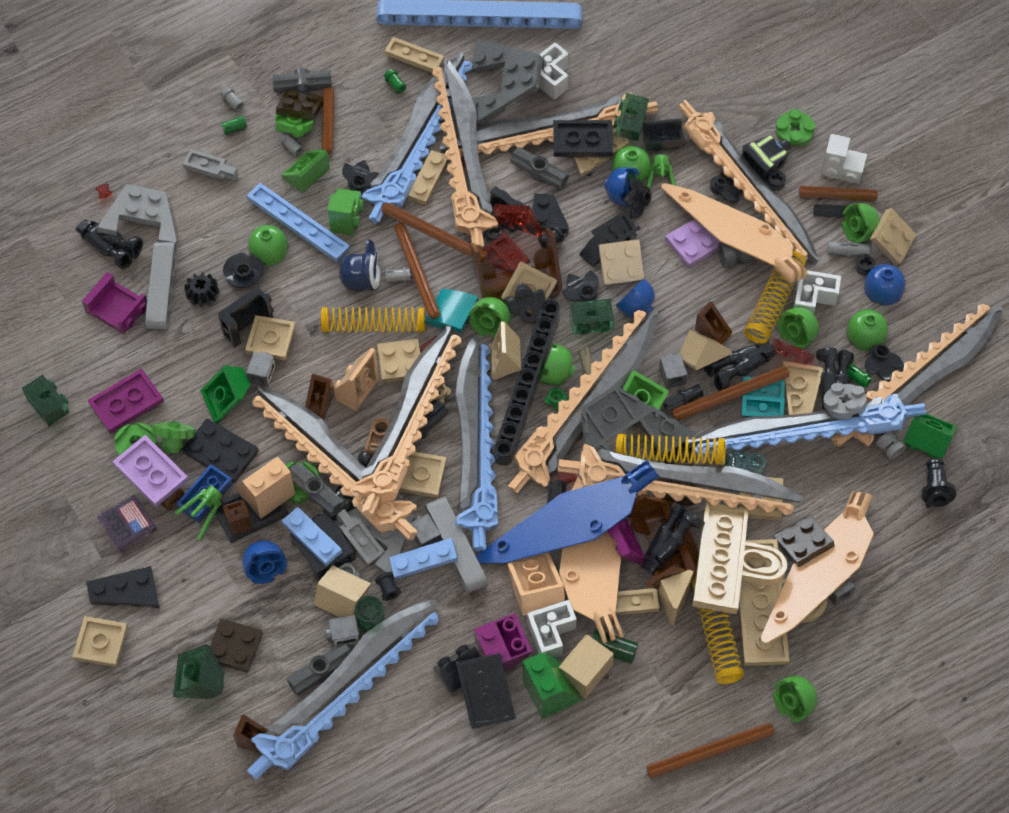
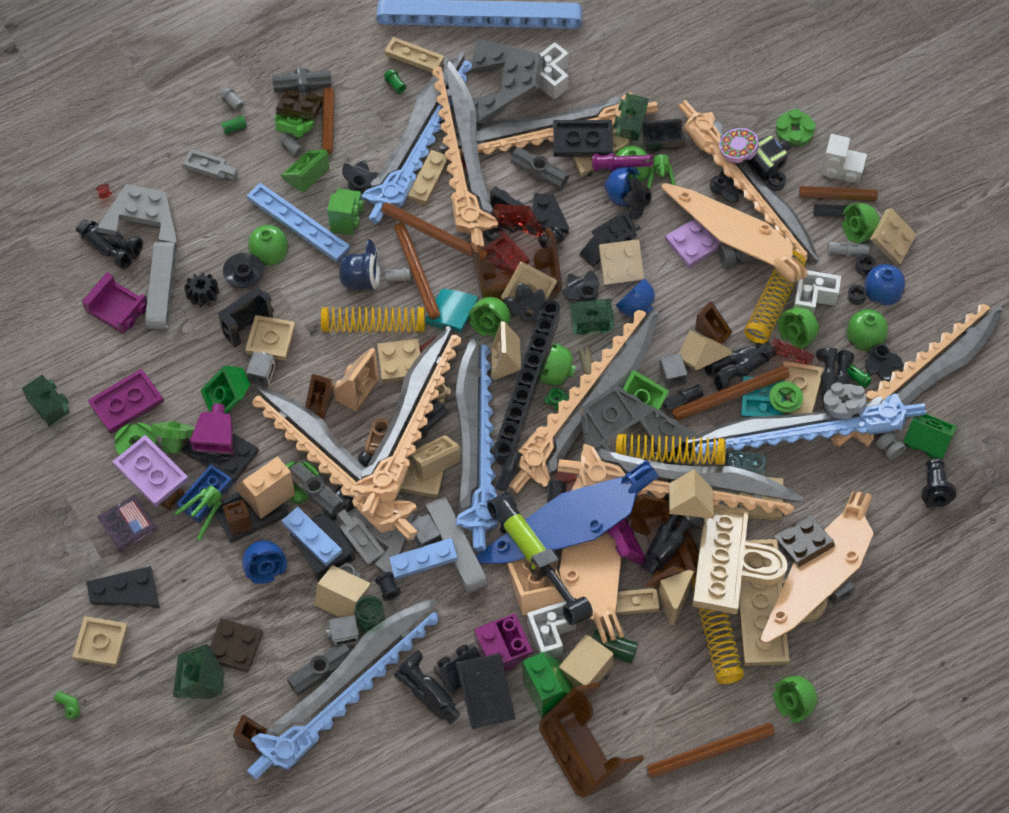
none -> bright green arm [54,691,80,719]
none -> magenta torso [190,404,234,454]
none -> black piece [394,650,461,725]
none -> tan slope [409,435,461,480]
none -> black piece [487,492,593,626]
none -> black axle [495,449,523,492]
none -> reddish brown windscreen [539,682,644,798]
none -> magenta pin [592,153,653,172]
none -> tan slope [669,469,714,519]
none -> tile [719,128,759,163]
none -> bright green gear [769,382,803,414]
none -> black bush [847,285,866,305]

